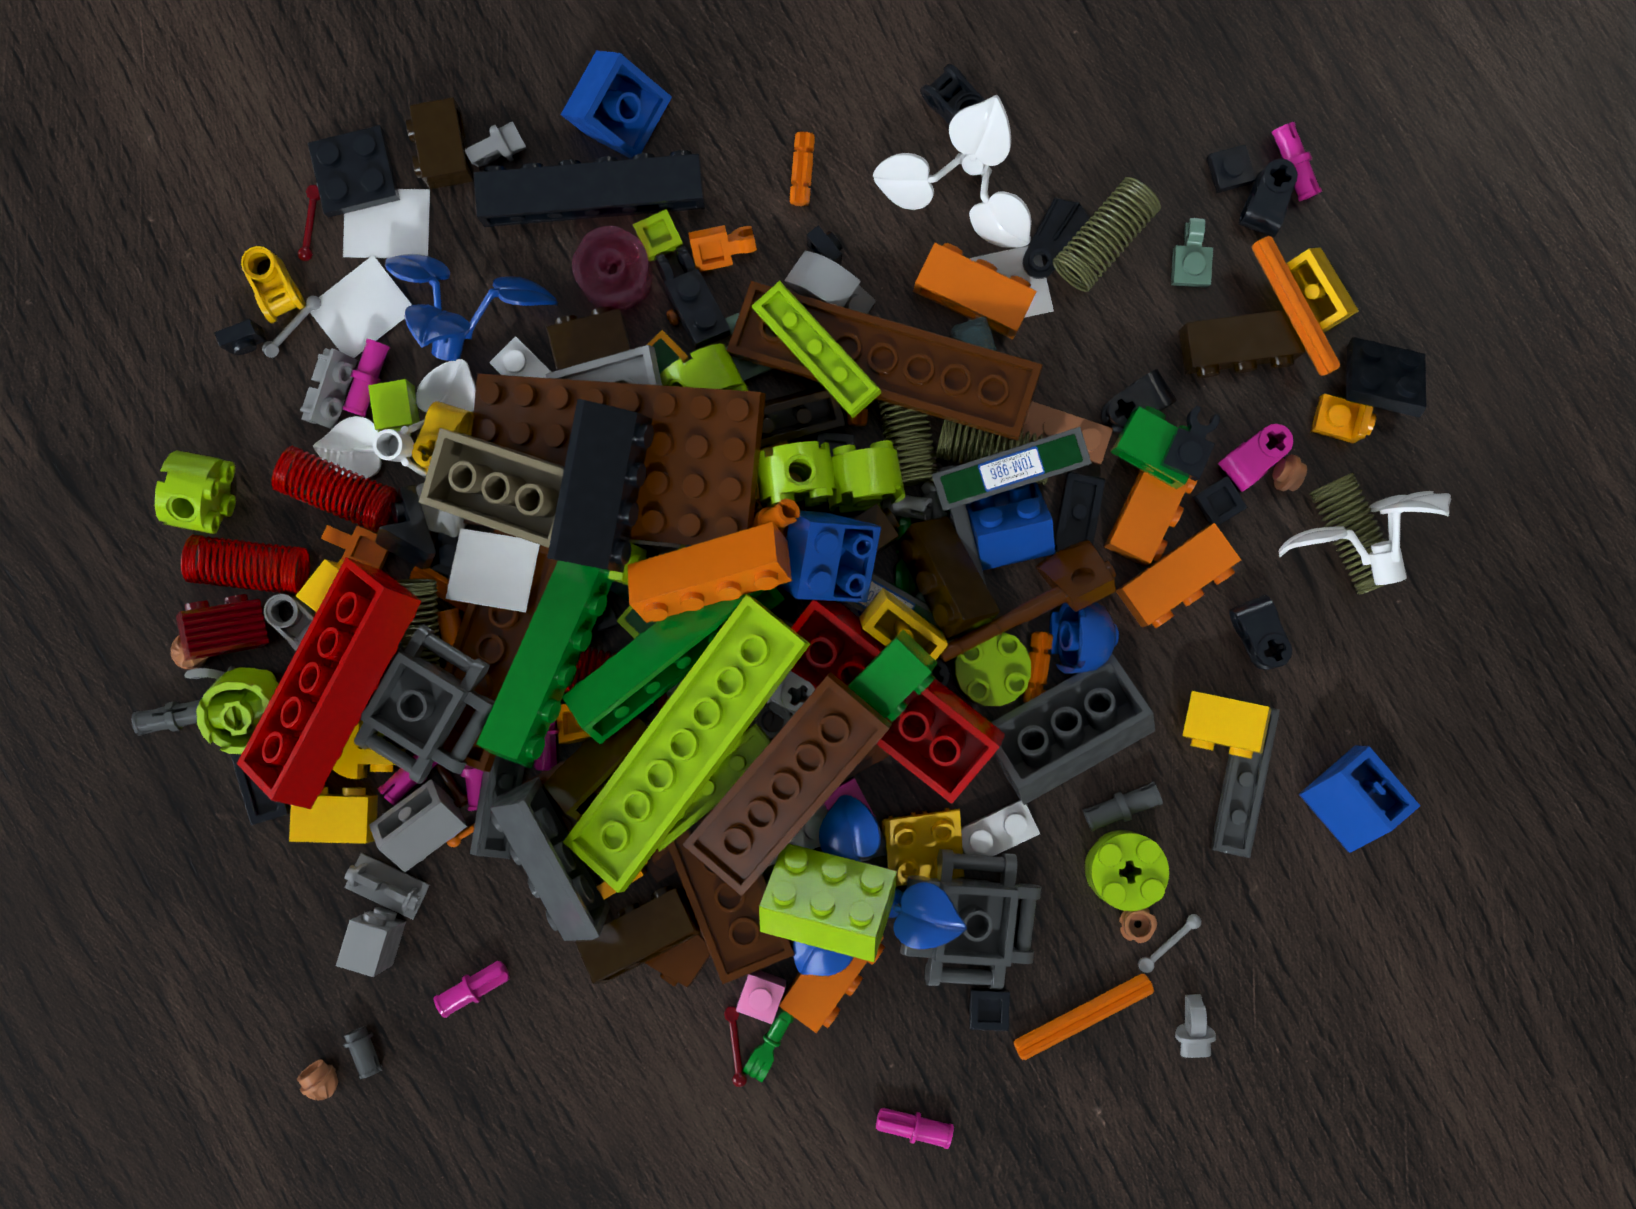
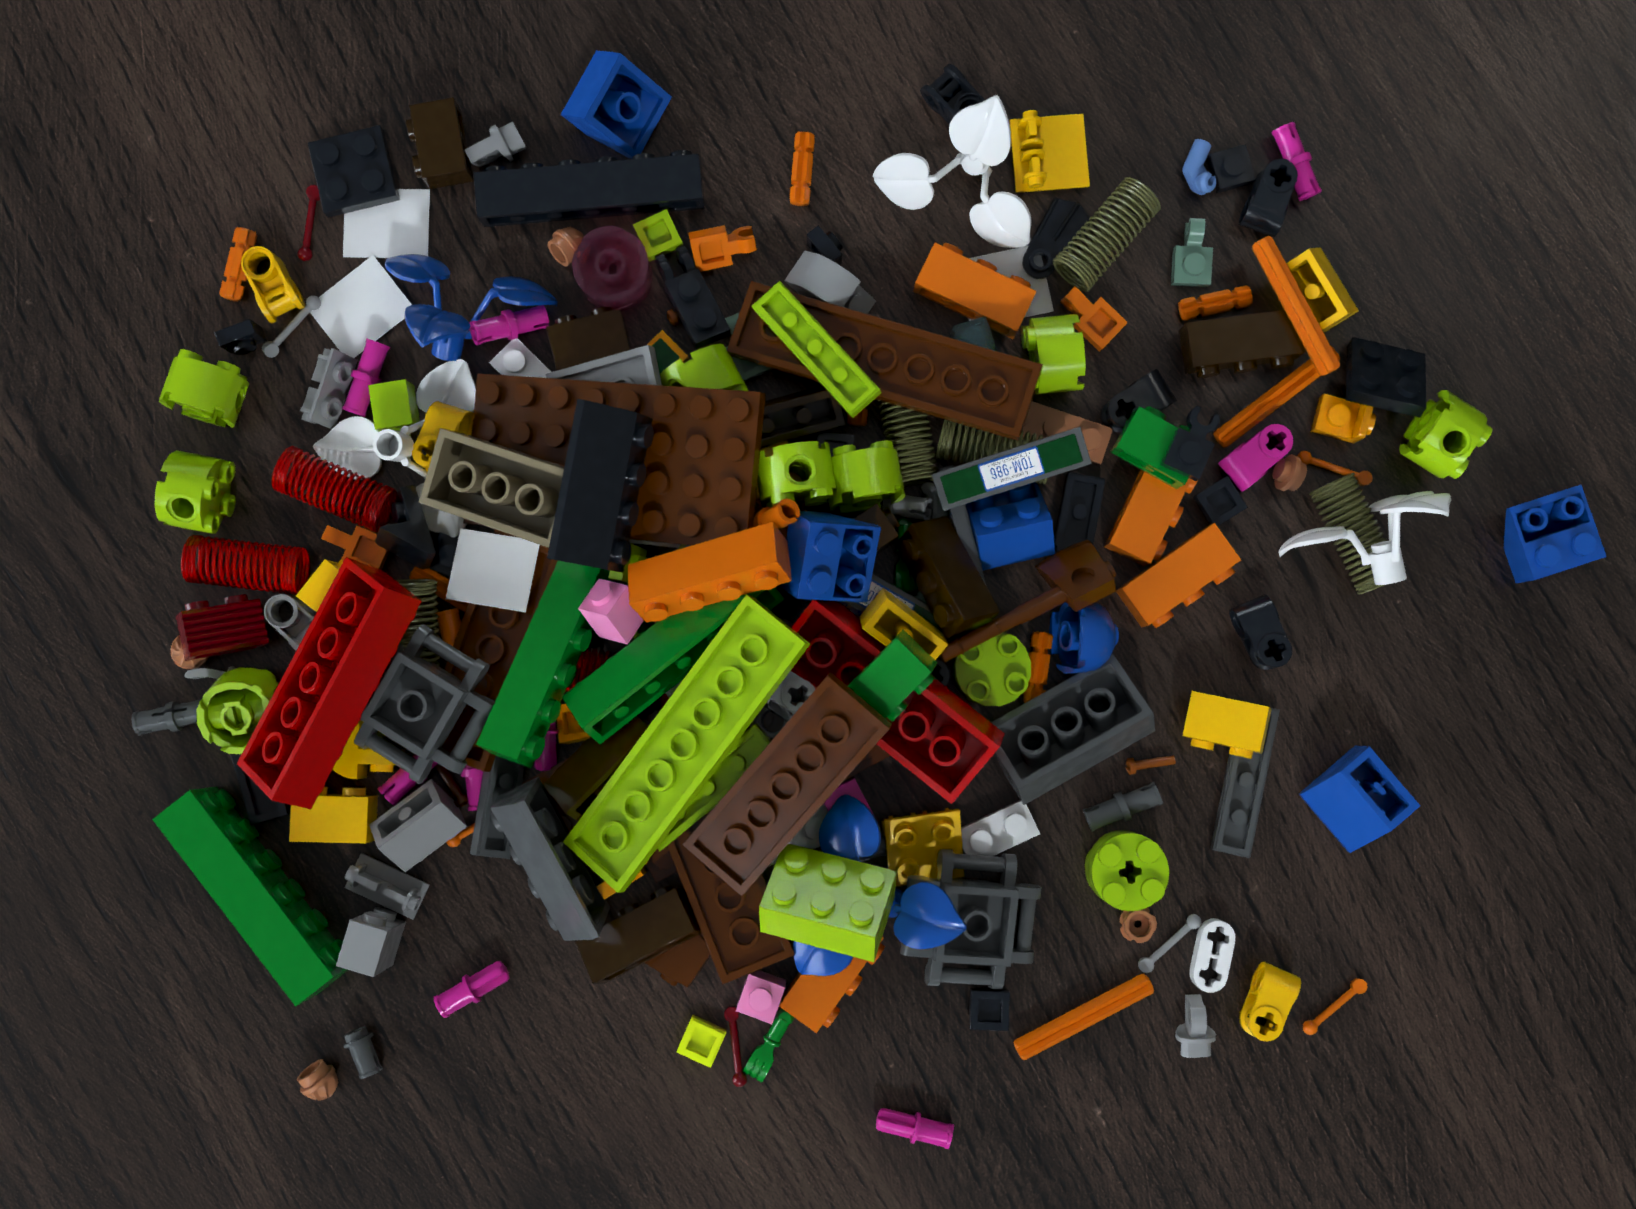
none -> green brick [152,786,348,1007]
none -> lime brick [159,349,249,428]
none -> orange axle [219,227,257,301]
none -> dark pink pin [469,305,549,345]
none -> nougat plate [548,227,587,266]
none -> bright pink brick [578,579,644,645]
none -> neon yellow tile [676,1015,727,1068]
none -> yellow hinge [1009,110,1090,193]
none -> lime brick [1021,314,1086,394]
none -> orange plate [1060,286,1128,352]
none -> dark orange piece [1125,755,1176,775]
none -> orange axle [1178,285,1253,320]
none -> medium blue arm [1182,139,1216,195]
none -> white beam [1190,918,1235,993]
none -> orange axle [1213,346,1340,448]
none -> yellow piece [1239,962,1301,1042]
none -> orange hinge [1297,451,1373,486]
none -> orange hinge [1303,978,1368,1035]
none -> lime brick [1399,390,1493,479]
none -> blue slope [1503,484,1607,583]

